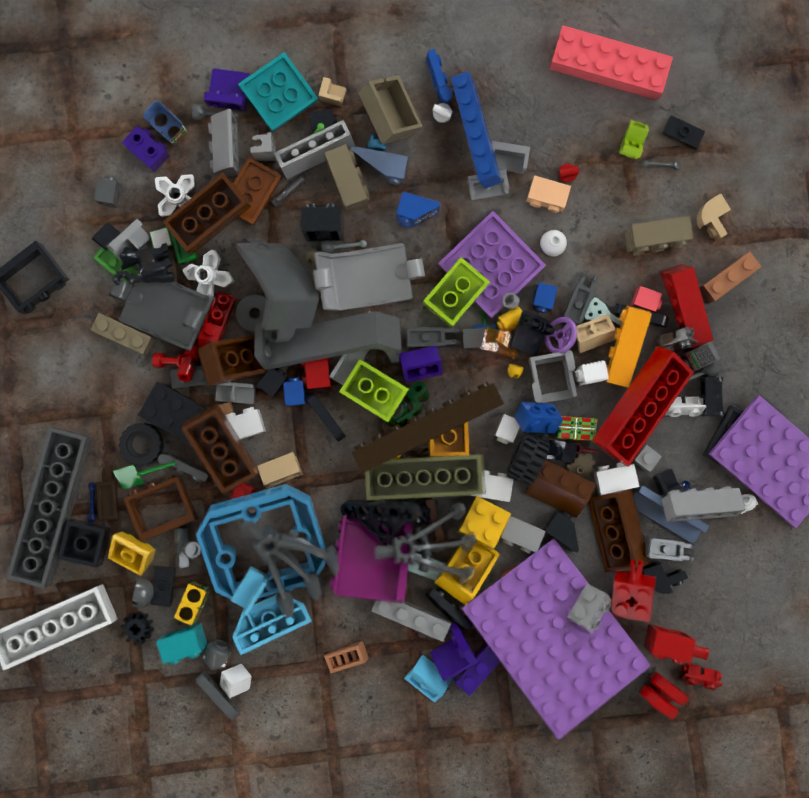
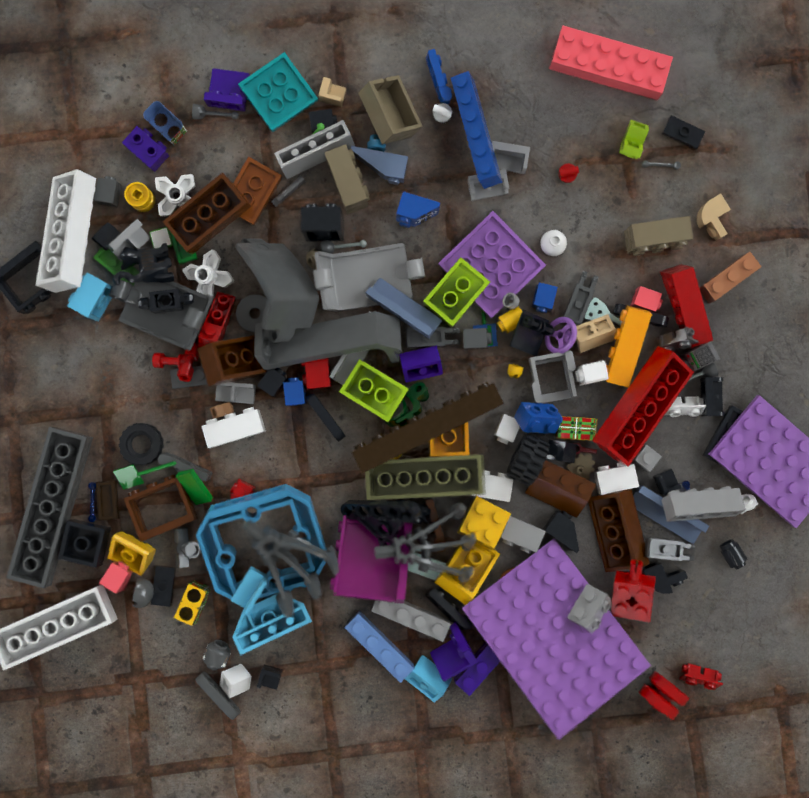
dark tan brick [91,313,156,356] -> none
black gear [120,611,154,645] -> none
black brick [138,382,208,444] -> none
teal brick [156,623,208,665] -> none
reddish brown brick [181,403,258,494] -> none
light grey slope [208,109,239,177] -> none
light grey hinge [250,132,277,162] -> none
tan hinge [257,452,303,488] -> none
nougat slope [324,641,369,673] -> none
clear orange panel [481,326,517,358] -> none
light nougat brick [526,175,571,213] -> none
red brick [644,624,709,664] -> none
none -> white brick [36,169,96,293]
none -> medium azure brick [68,272,113,322]
none -> coral slope [99,561,133,594]
none -> yellow wheel [124,182,155,212]
none -> black piece [138,289,194,314]
none -> green tile [175,469,213,505]
none -> black panel [256,664,283,690]
none -> medium blue brick [345,610,414,683]
none -> sand blue panel [365,278,442,339]
none -> black brick [720,539,747,569]

